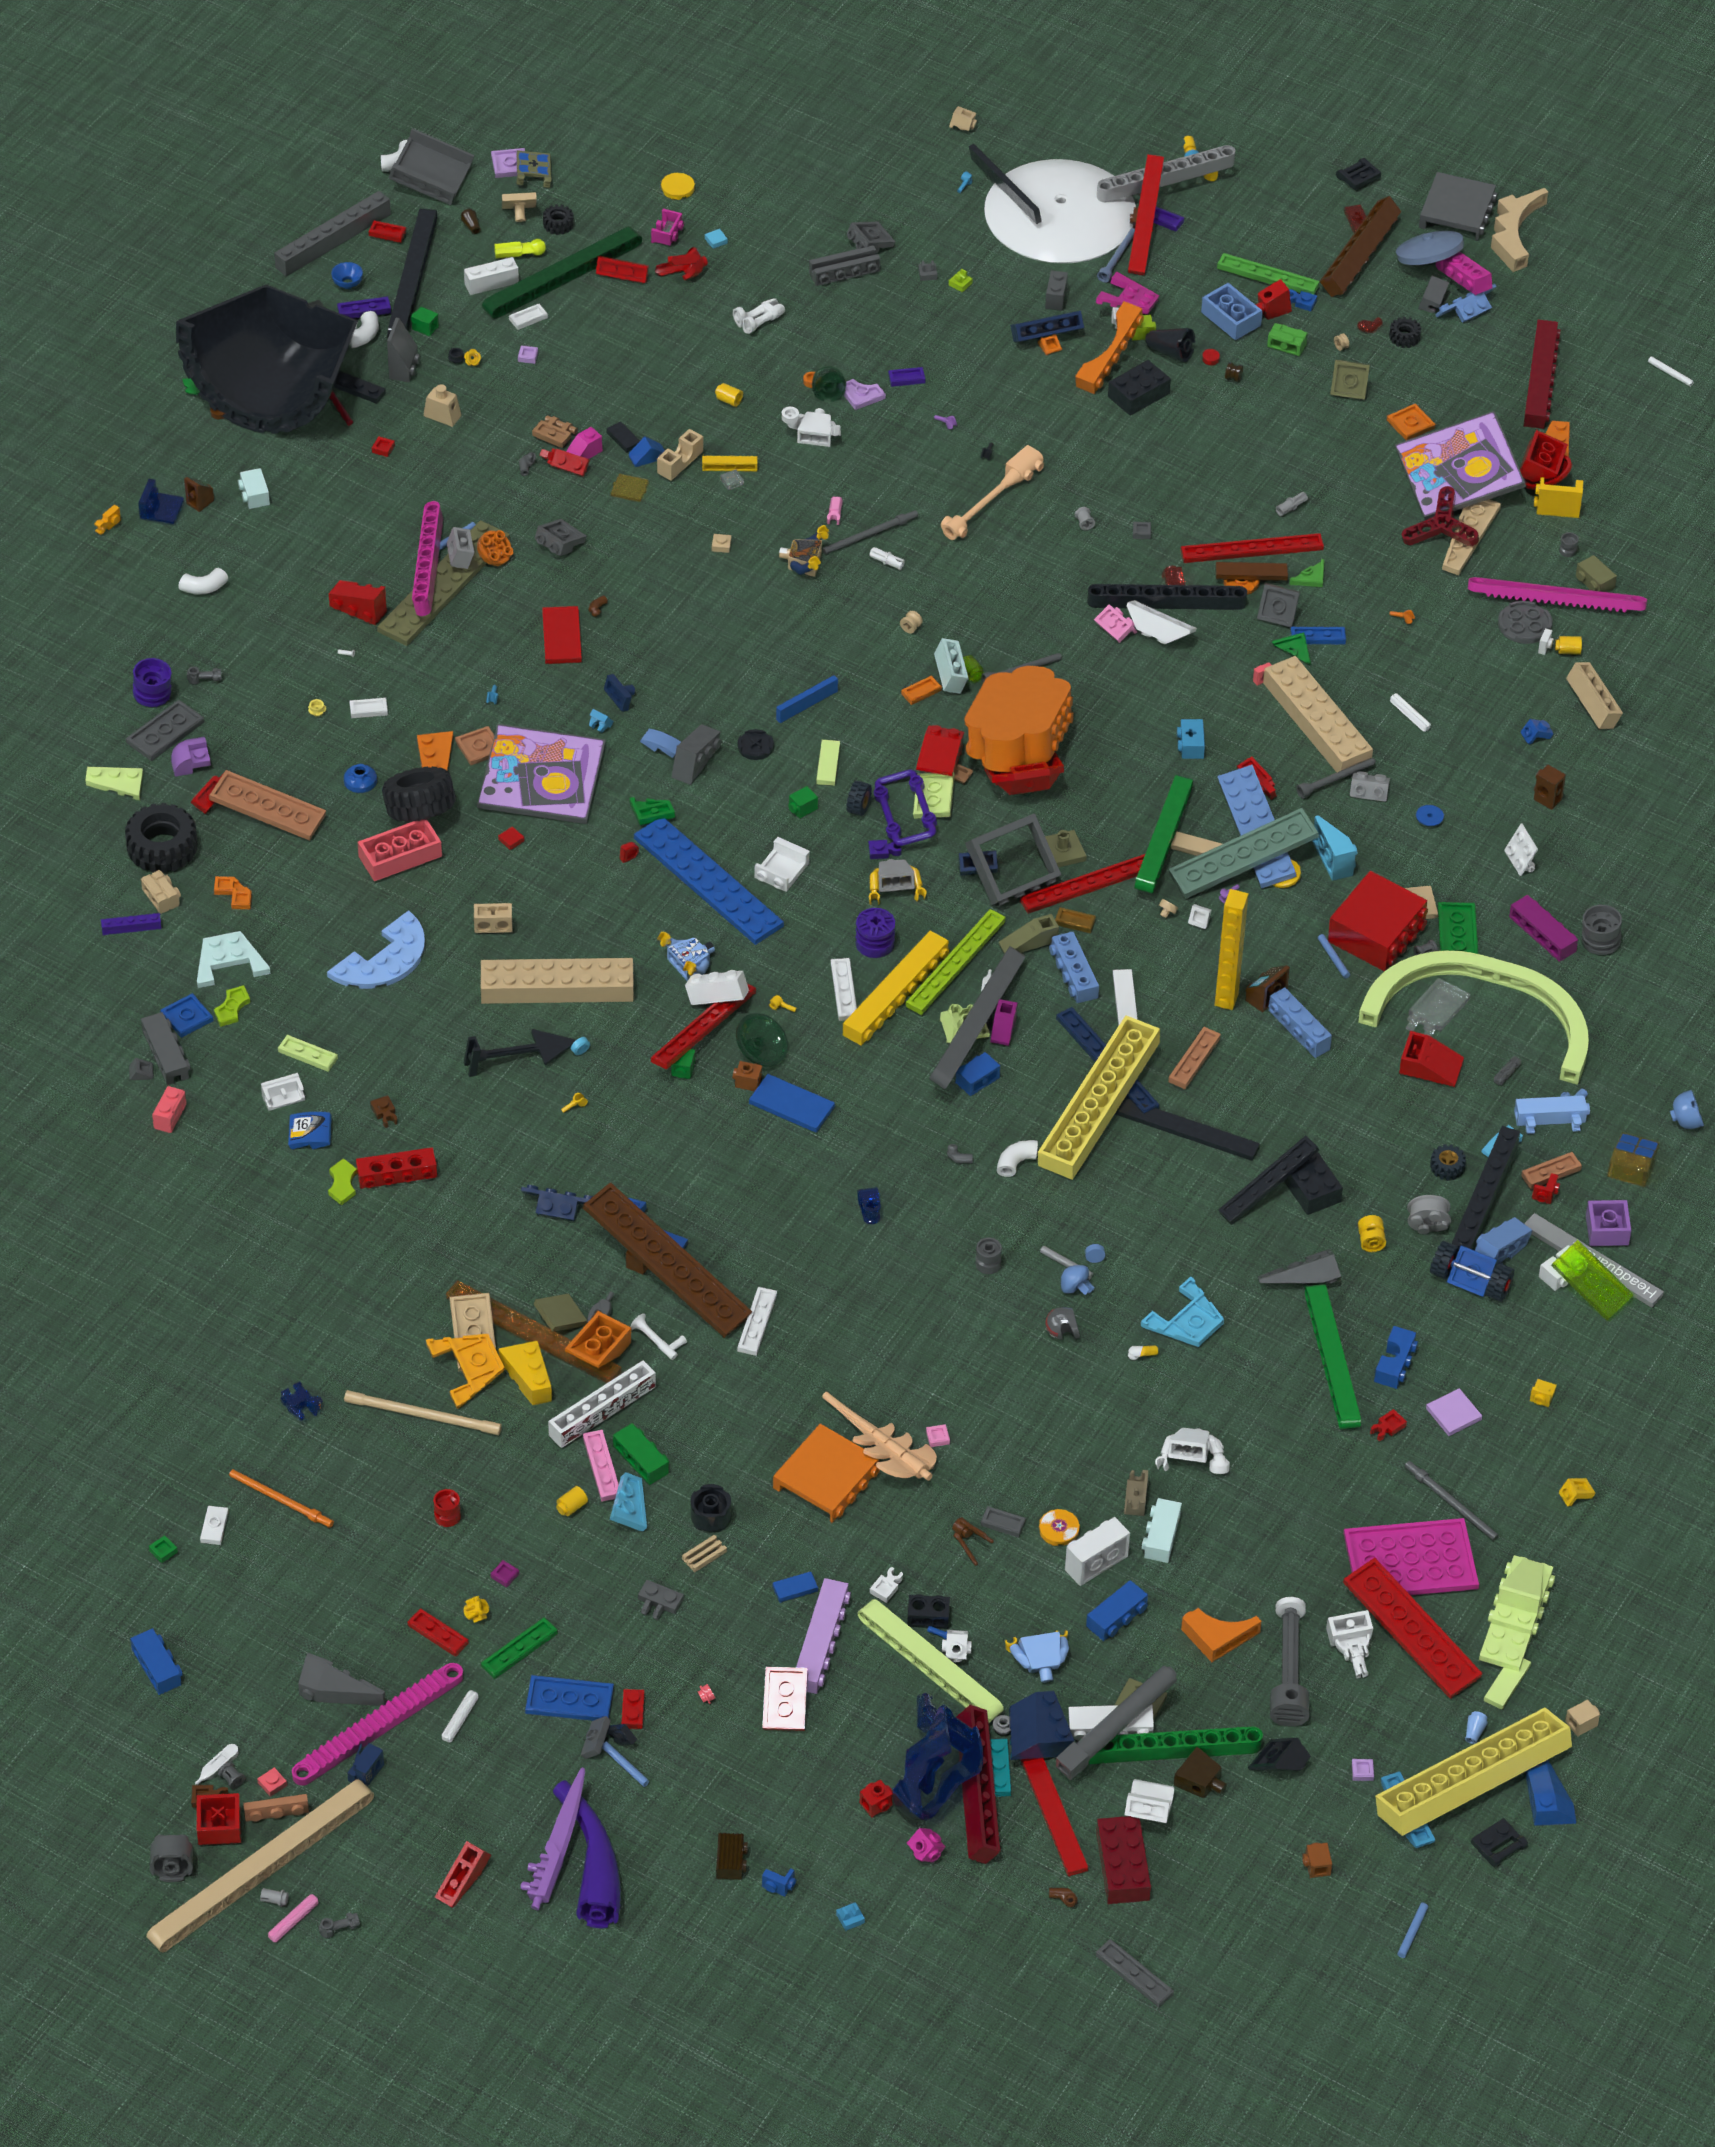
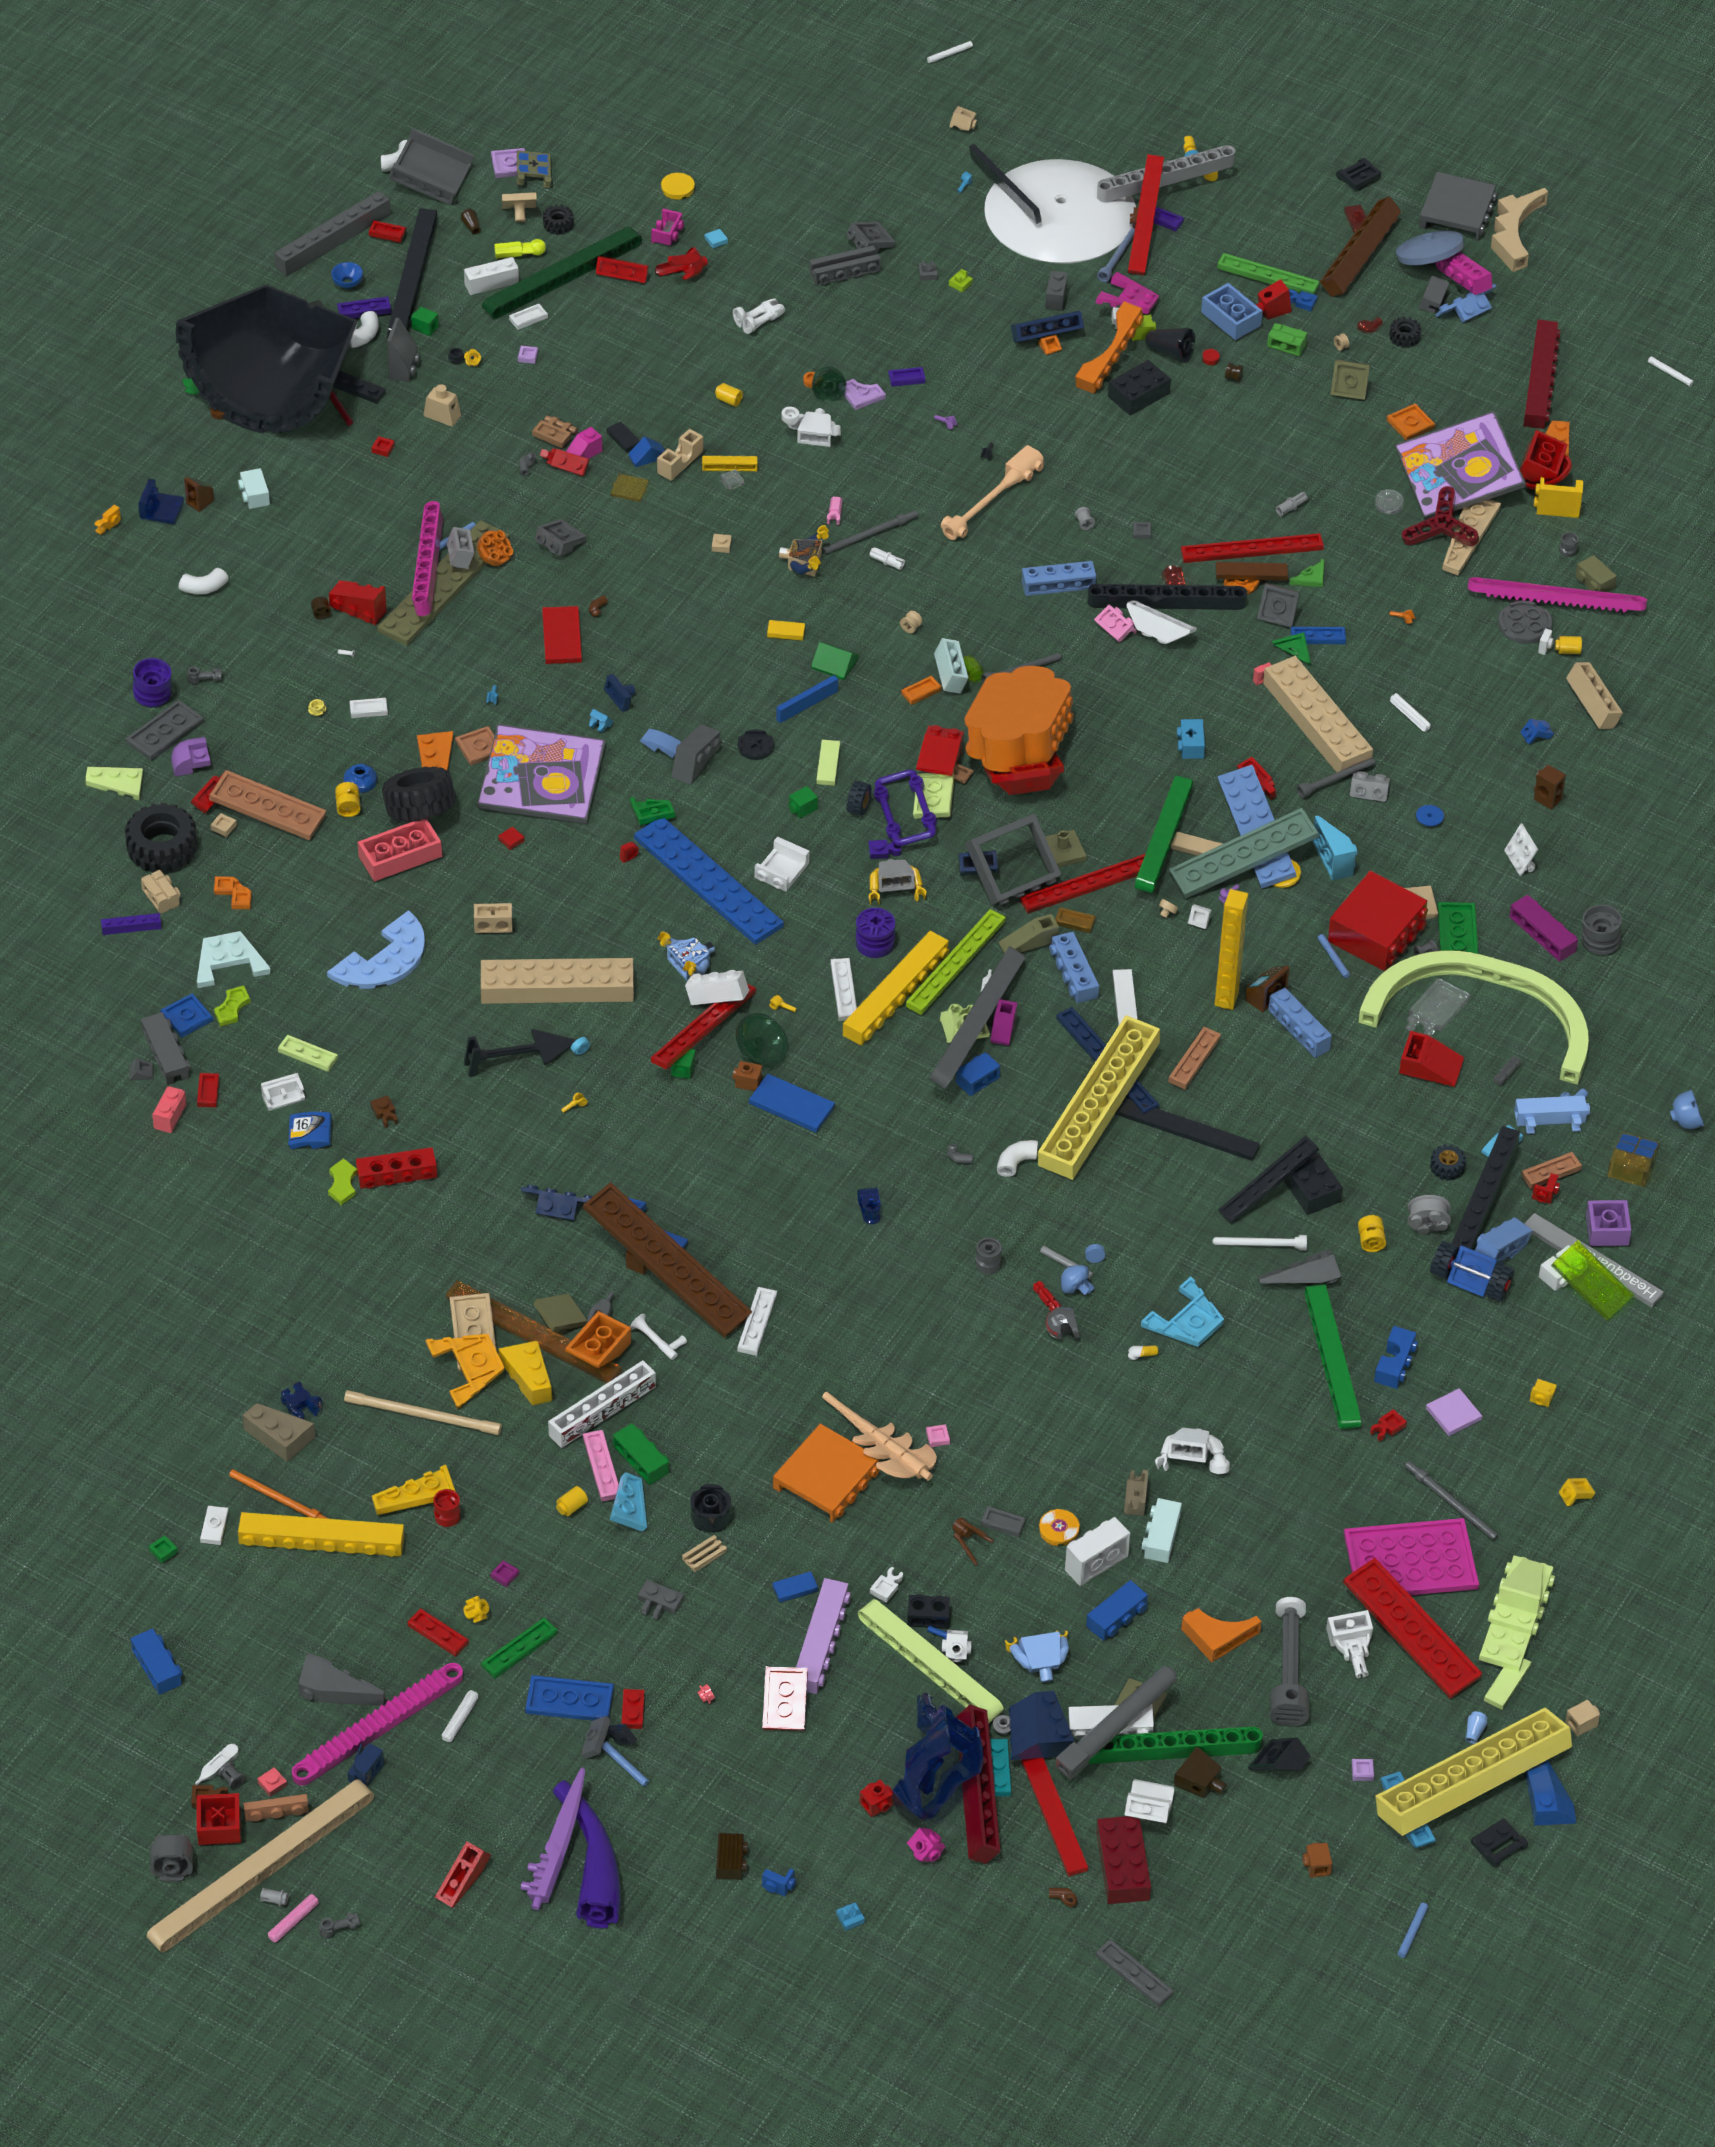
none -> red tile [197,1073,219,1107]
none -> tan plate [210,813,237,837]
none -> yellow brick [238,1512,404,1557]
none -> dark tan wedge [242,1403,315,1462]
none -> dark brown wheel [311,597,331,619]
none -> yellow wheel [335,782,361,817]
none -> yellow wing [372,1464,456,1515]
none -> yellow tile [767,620,805,641]
none -> green slope [811,642,859,680]
none -> white bar [927,41,973,63]
none -> medium blue brick [1021,561,1096,596]
none -> red axle [1033,1281,1061,1311]
none -> white piece [1212,1235,1307,1251]
none -> clear piece [1375,489,1404,514]

